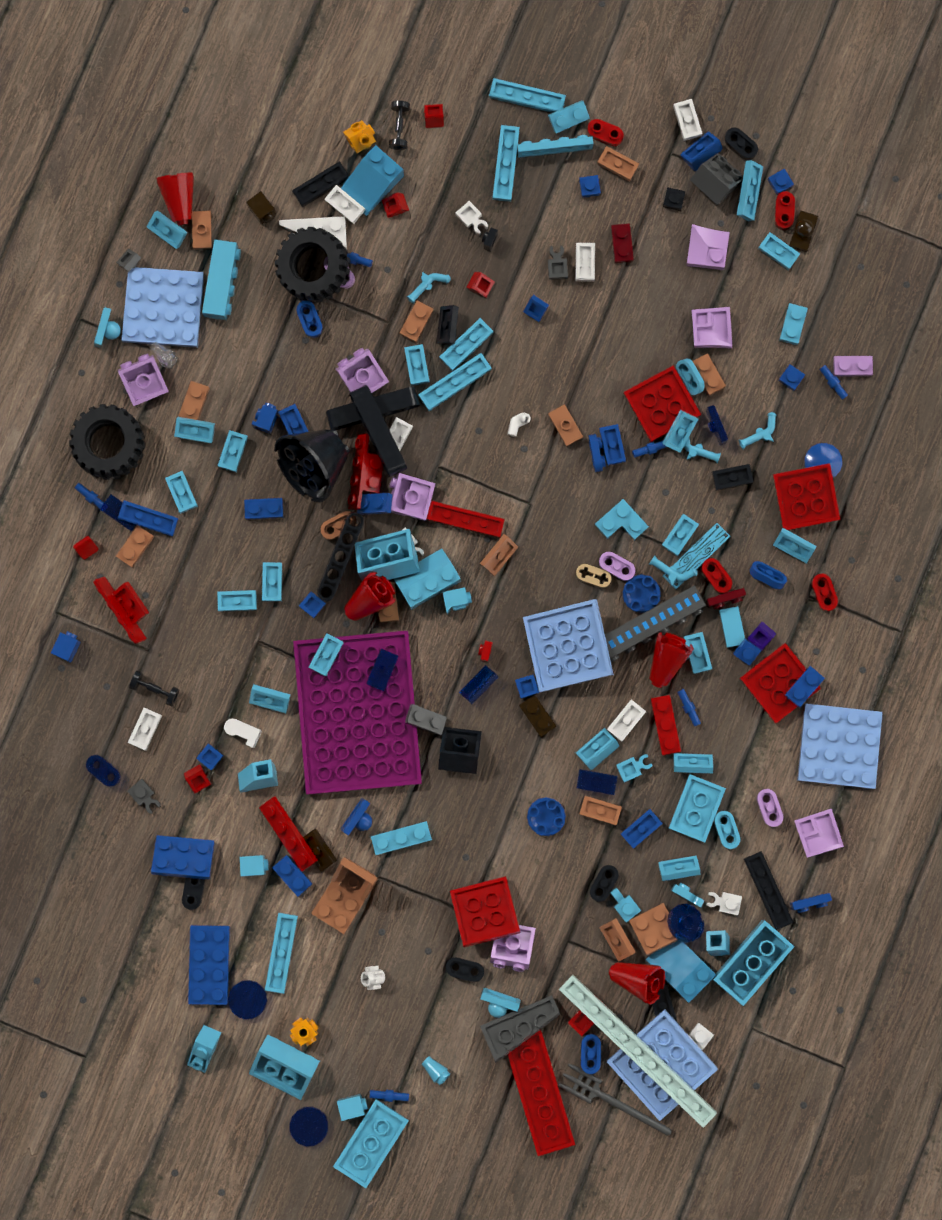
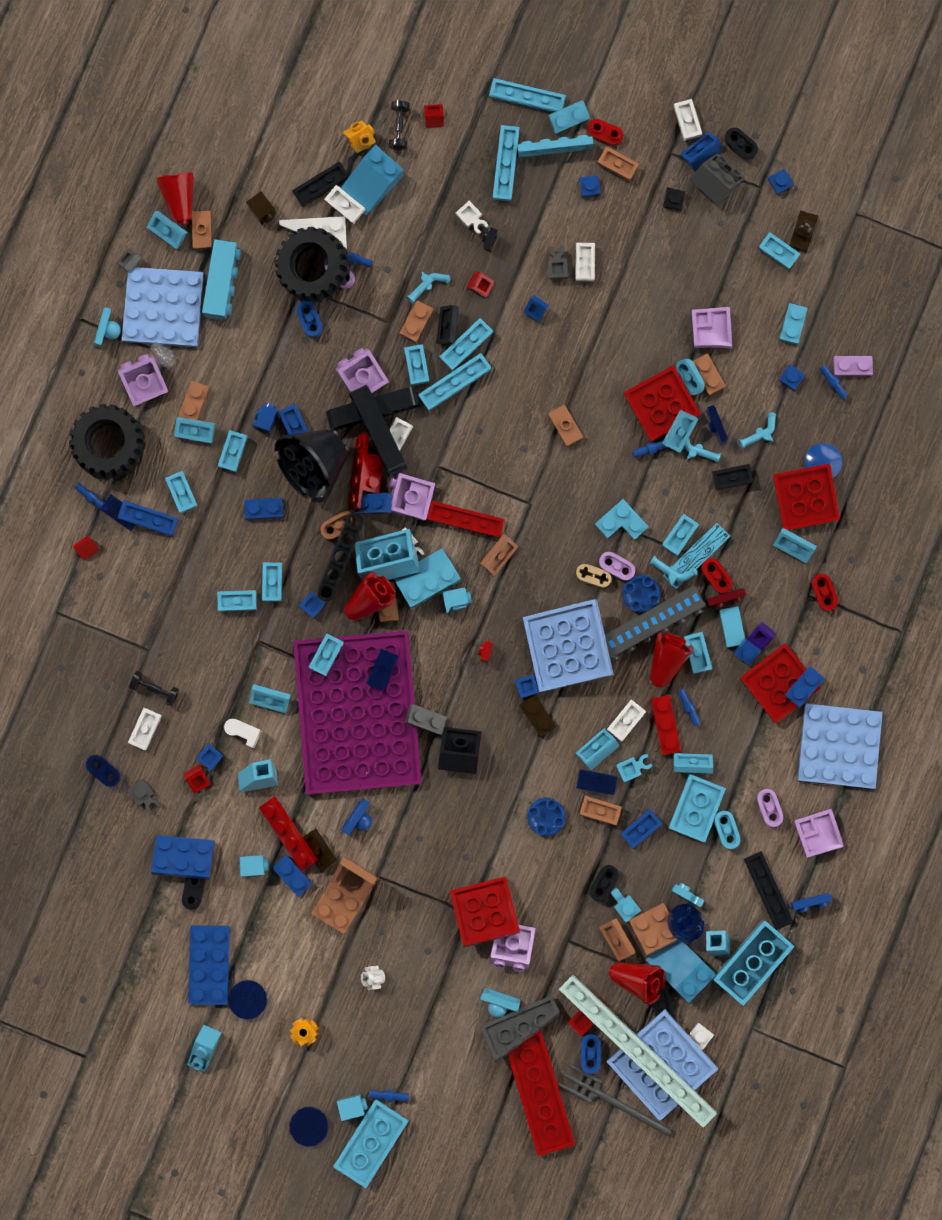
blue brick [51,631,81,662] -> none
red bracket [93,577,149,644] -> none
nougat plate [116,525,154,568] -> none
medium azure slope [249,1035,320,1100] -> none
medium azure plate [265,913,298,994] -> none
medium azure plate [371,821,432,855] -> none
red slope [382,192,409,218] -> none
medium azure cone [421,1056,450,1085] -> none
black plate [446,957,484,982] -> none
clear blue plate [459,665,498,704] -> none
white arm [507,413,531,437] -> none
blue plate [588,434,606,472] -> none
blue plate [599,424,626,466] -> none
dark red plate [611,223,634,263] -> none
medium azure plate [658,856,701,881] -> none
lavender plate [687,224,729,270] -> none
white plate [706,892,742,915] -> none
medium azure plate [737,160,763,221] -> none
blue plate [749,561,787,589] -> none
red plate [774,191,795,230] -> none

